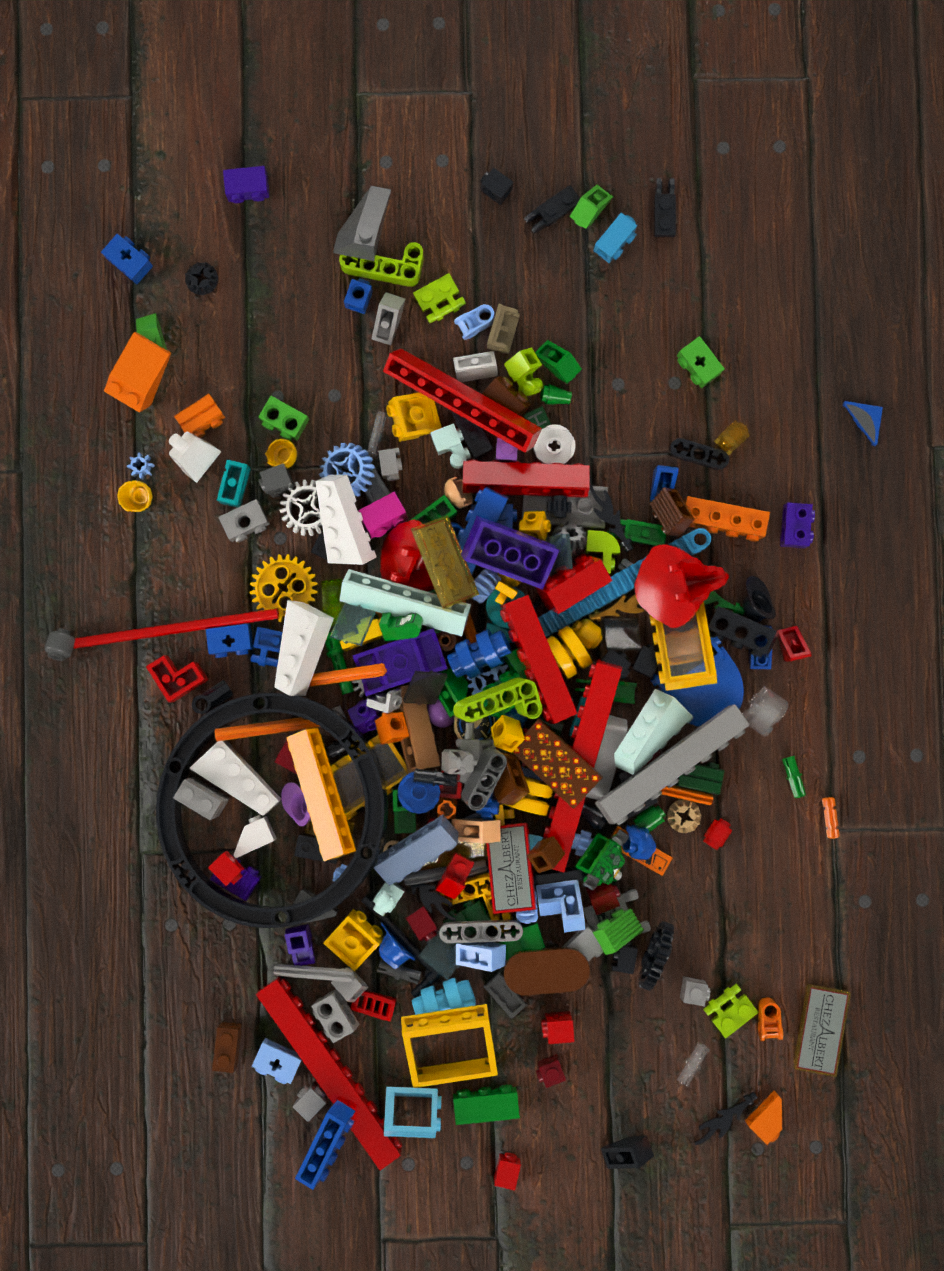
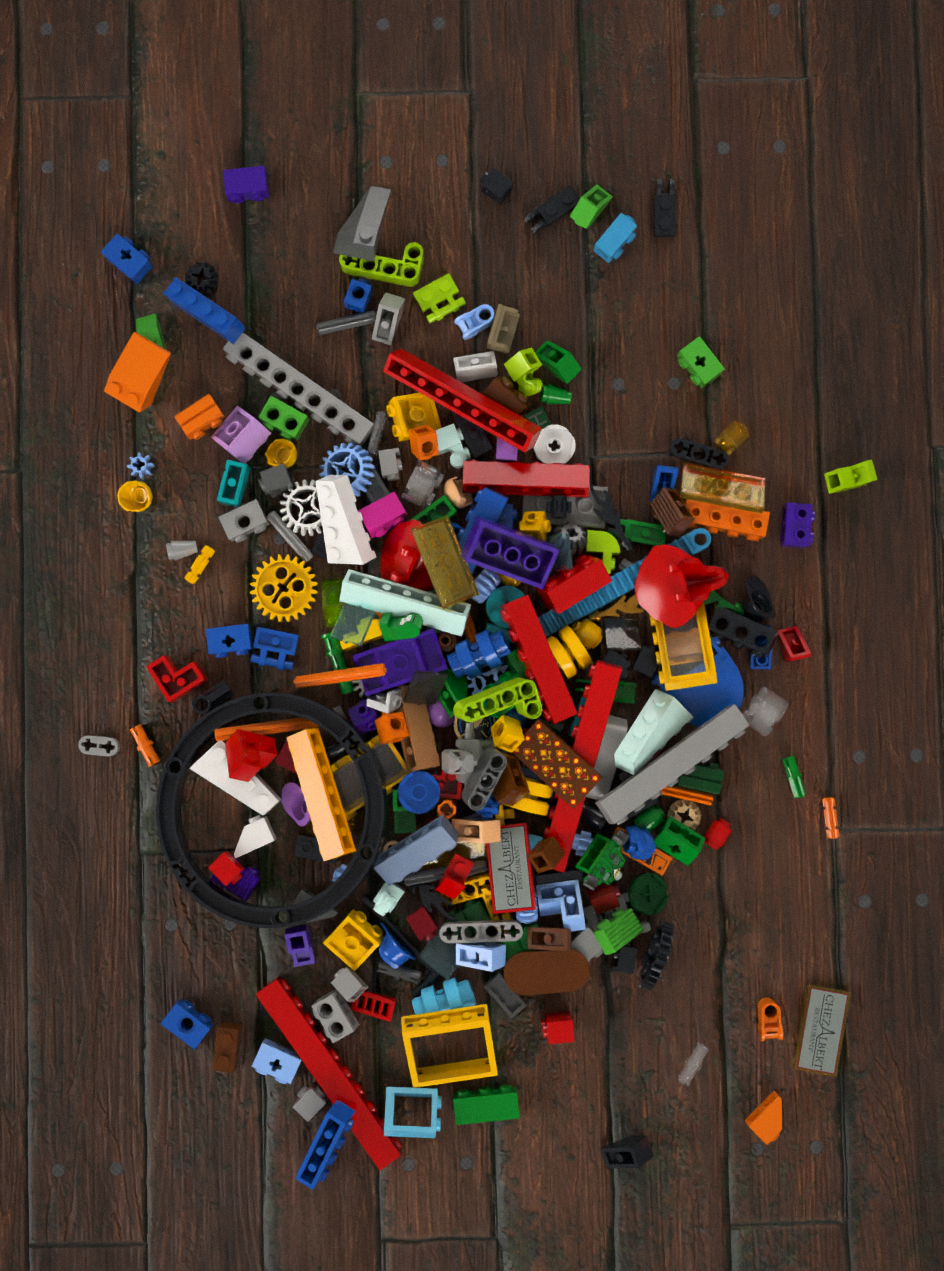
dark grey head [44,628,75,661] -> none
red piece [74,608,279,649] -> none
white torso [169,431,221,483] -> none
light grey brick [173,776,230,820] -> none
light grey axle [273,964,354,982] -> none
white wedge [274,600,334,696] -> none
black axle [413,768,457,787] -> none
red brick [494,1152,521,1191] -> none
yellow tile [495,580,518,605] -> none
dark red brick [536,1054,566,1088] -> none
light grey brick [680,976,710,1007] -> none
black piece [694,1092,759,1145] -> none
lime plate [703,983,759,1039] -> none
tile [843,401,883,446] -> none
none -> light grey beam [78,735,121,757]
none -> orange pin [129,724,161,767]
none -> blue brick [161,999,214,1050]
none -> blue brick [163,277,246,345]
none -> light grey cone [166,540,198,561]
none -> yellow axle [185,545,215,584]
none -> lavender slope [211,406,271,464]
none -> light grey brick [223,333,375,447]
none -> red brick [225,729,277,782]
none -> light grey axle [266,511,314,563]
none -> dark grey axle [316,310,376,335]
none -> clear brick [401,460,444,508]
none -> orange brick [408,424,439,460]
none -> reddish brown slope [528,927,571,951]
none -> dark green tile [628,872,668,915]
none -> green brick [654,816,706,866]
none -> clear yellow tile [679,463,766,514]
none -> lime brick [824,460,877,494]

